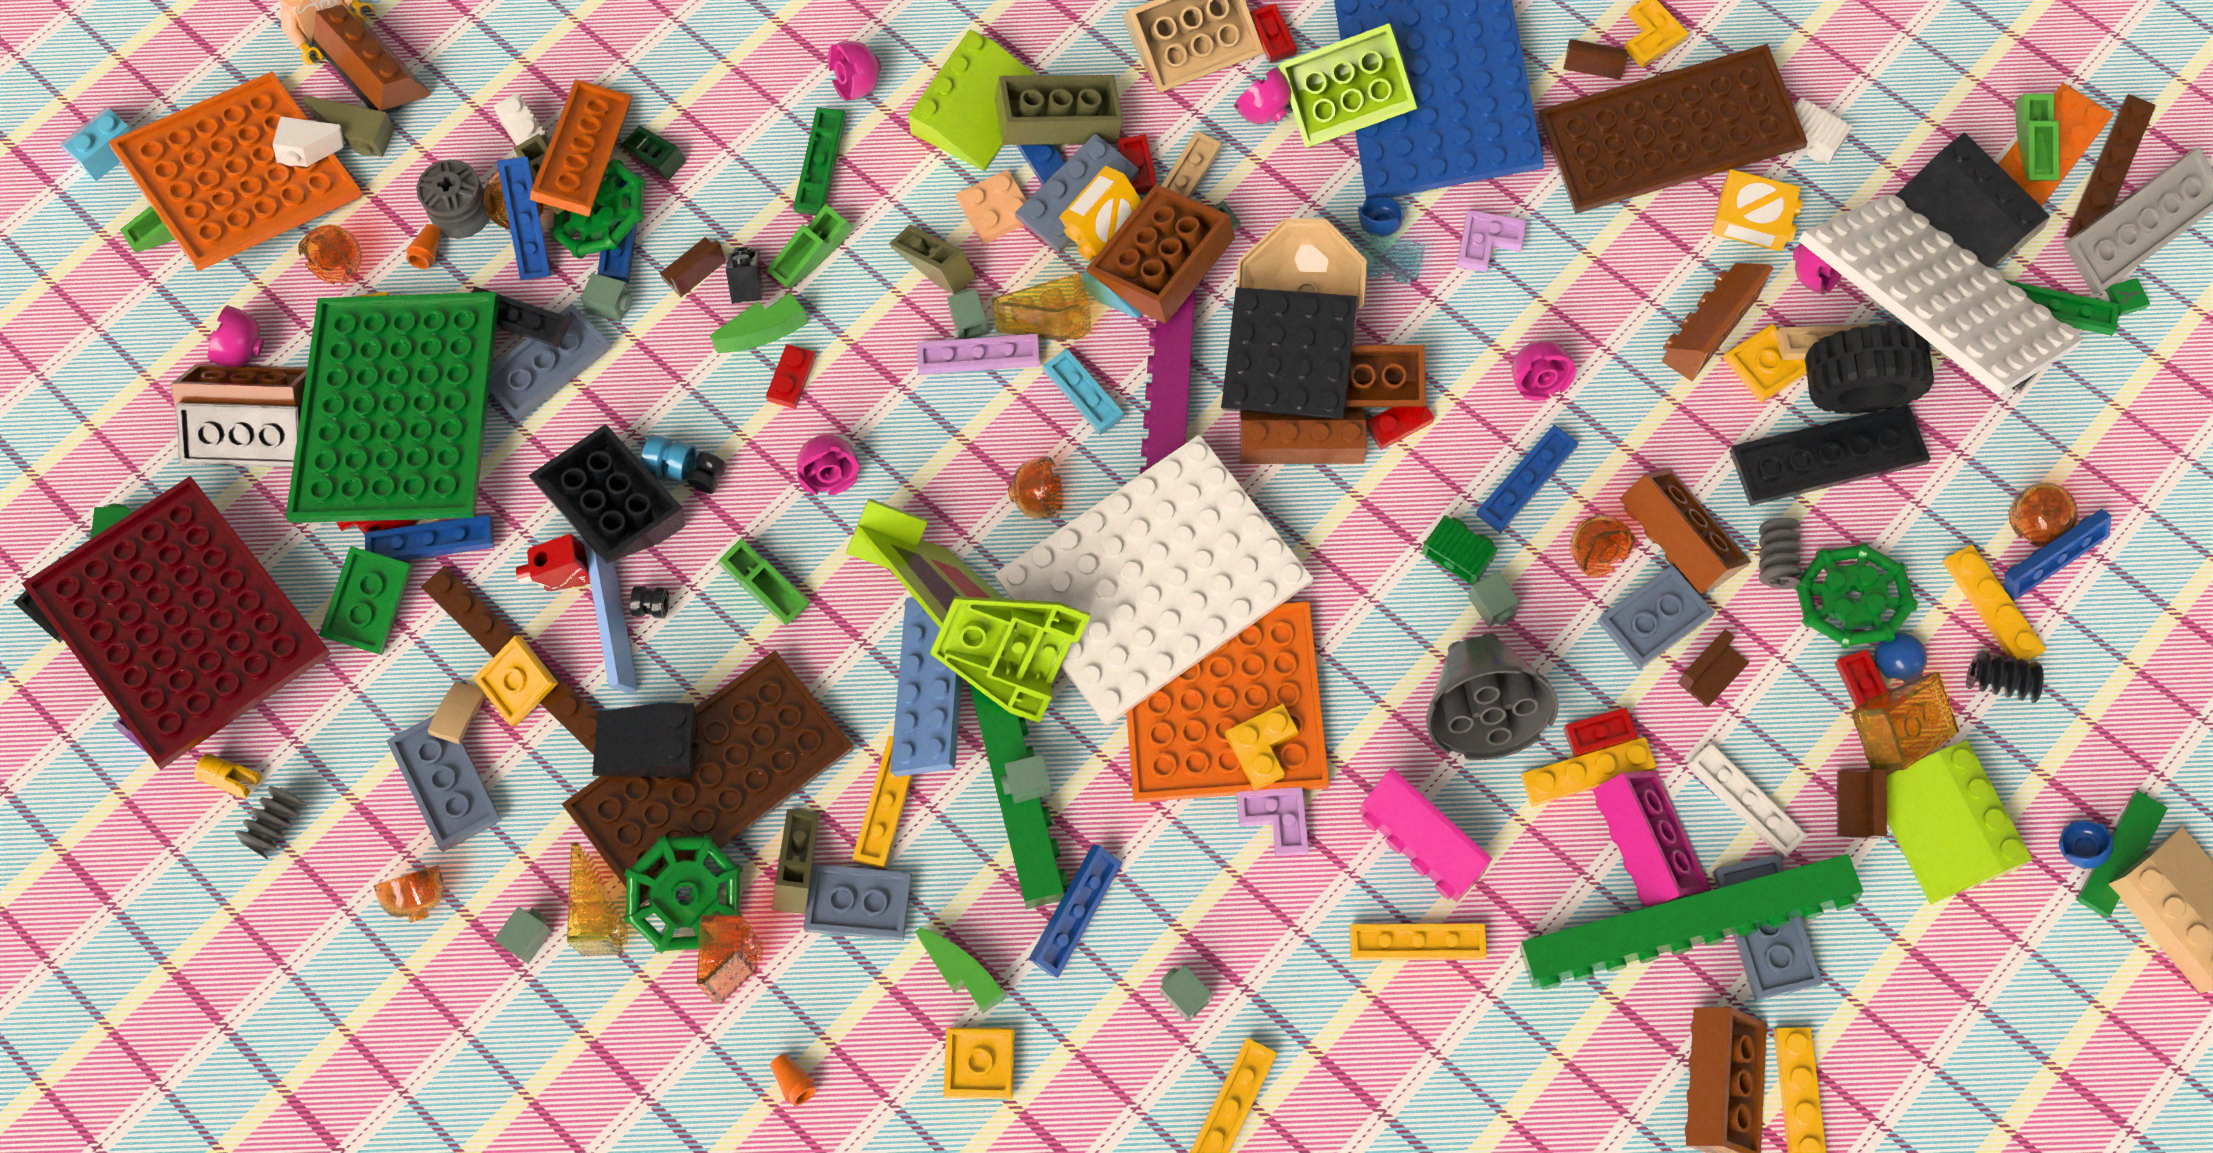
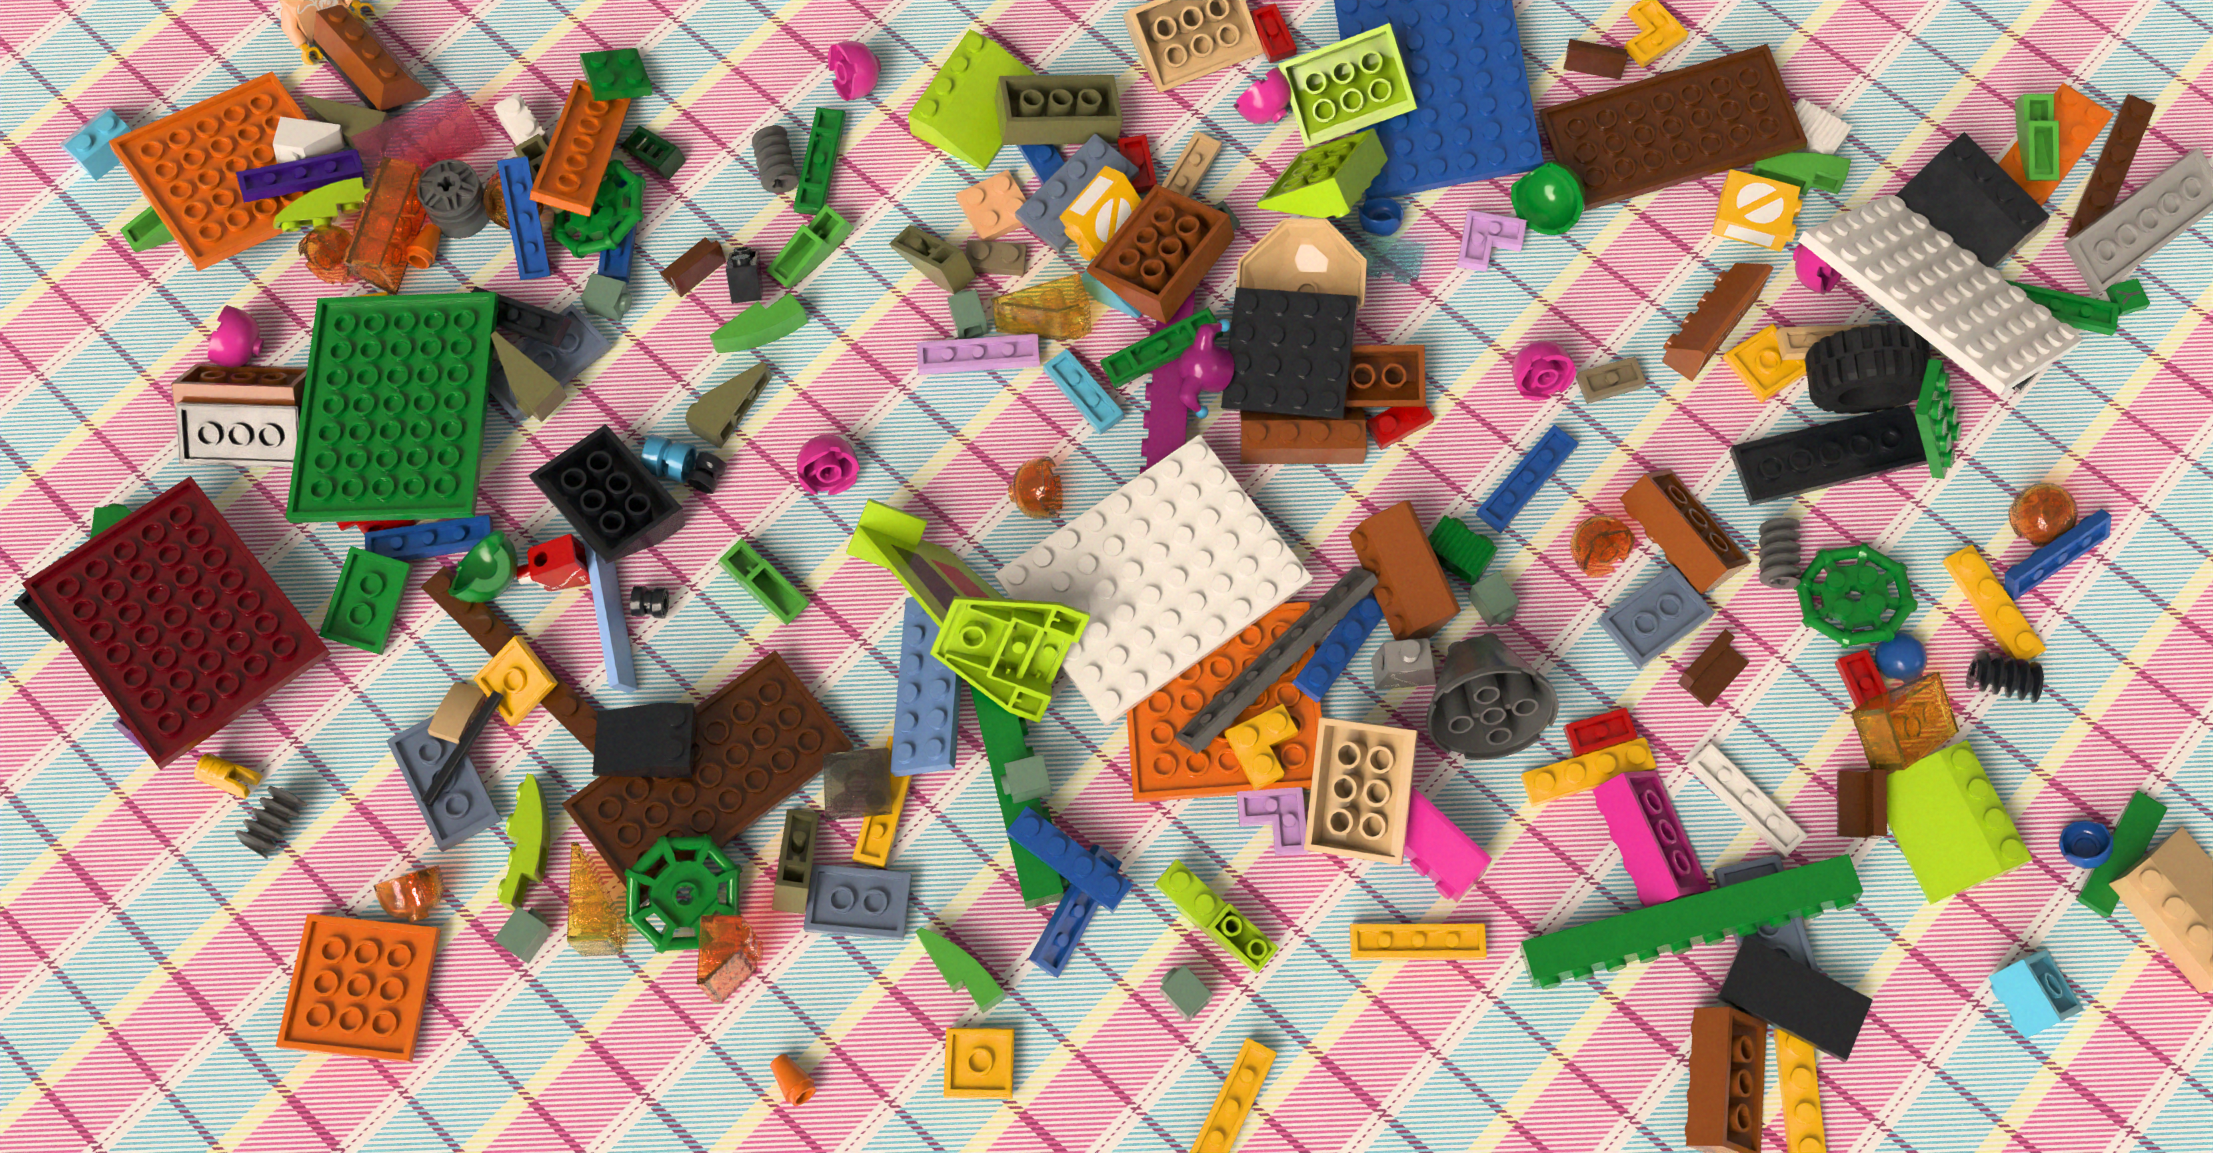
red plate [766,344,816,409] -> none
none -> dark purple plate [236,149,365,203]
none -> lime slope [273,177,397,232]
none -> orange plate [276,914,441,1063]
none -> clear orange slope [343,156,427,295]
none -> clear pink plate [351,89,487,187]
none -> black bar [421,690,504,807]
none -> green cylinder [447,530,518,603]
none -> olive slope [491,331,567,423]
none -> lime slope [497,773,550,911]
none -> green plate [580,48,652,101]
none -> olive slope [685,362,772,449]
none -> dark grey piece [752,125,799,193]
none -> clear smoke plate [823,748,893,820]
none -> dark tan plate [965,240,1027,276]
none -> blue plate [1006,806,1133,914]
none -> green plate [1100,307,1223,389]
none -> lime slope [1153,859,1279,974]
none -> dark grey plate [1174,566,1378,754]
none -> magenta piece [1178,319,1235,419]
none -> lime slope [1257,128,1388,219]
none -> blue plate [1292,593,1384,703]
none -> tan slope [1304,717,1418,865]
none -> dark orange slope [1348,500,1461,641]
none -> light grey torso [1371,638,1436,690]
none -> green cylinder [1511,160,1585,235]
none -> dark tan plate [1576,356,1647,404]
none -> black tile [1716,936,1873,1062]
none -> bright green slope [1750,153,1851,196]
none -> green plate [1915,359,1962,479]
none -> medium azure slope [1988,949,2084,1039]

